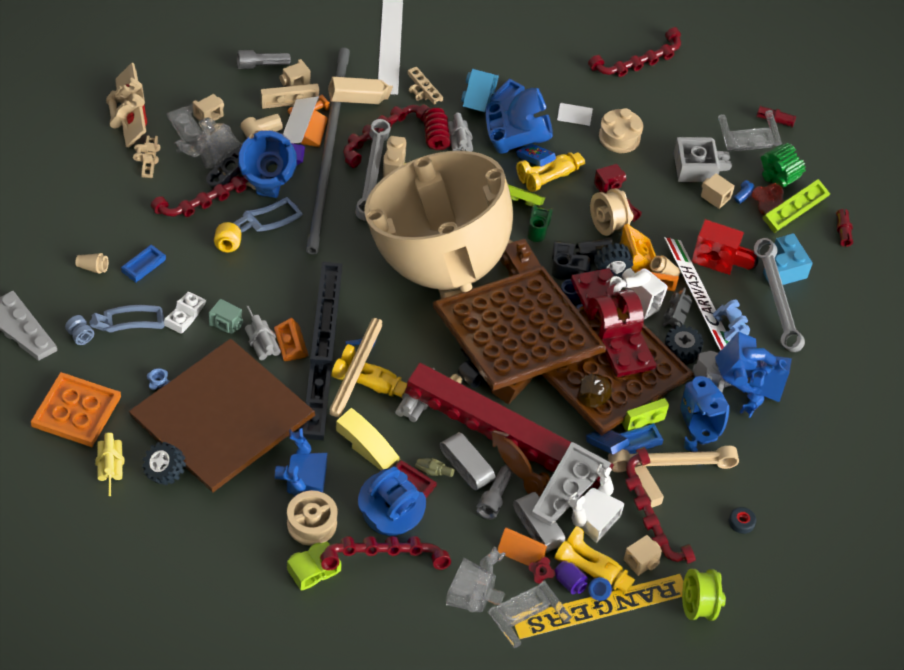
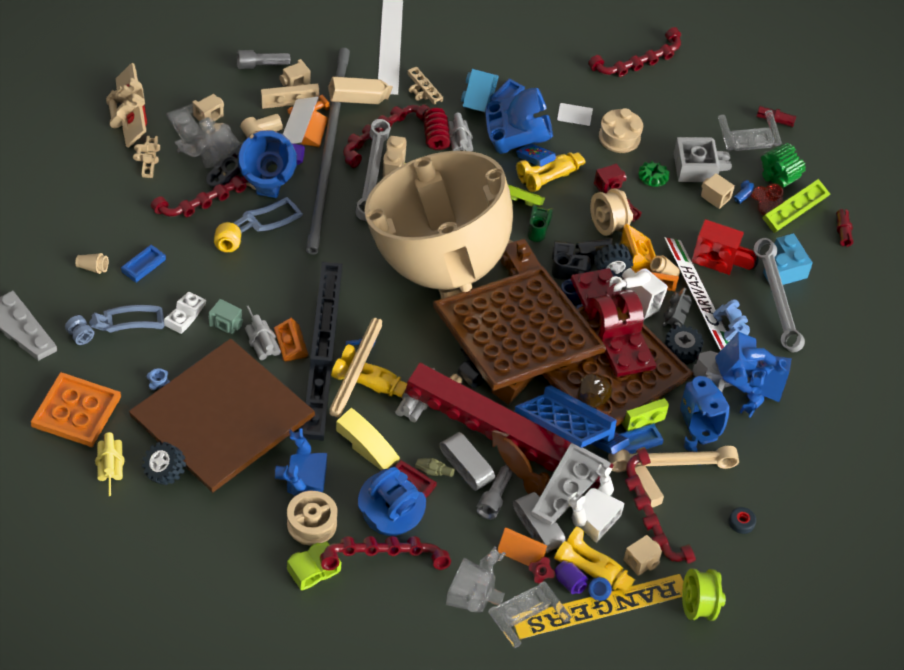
none -> blue fence [515,385,617,448]
none -> green gear [638,161,670,187]

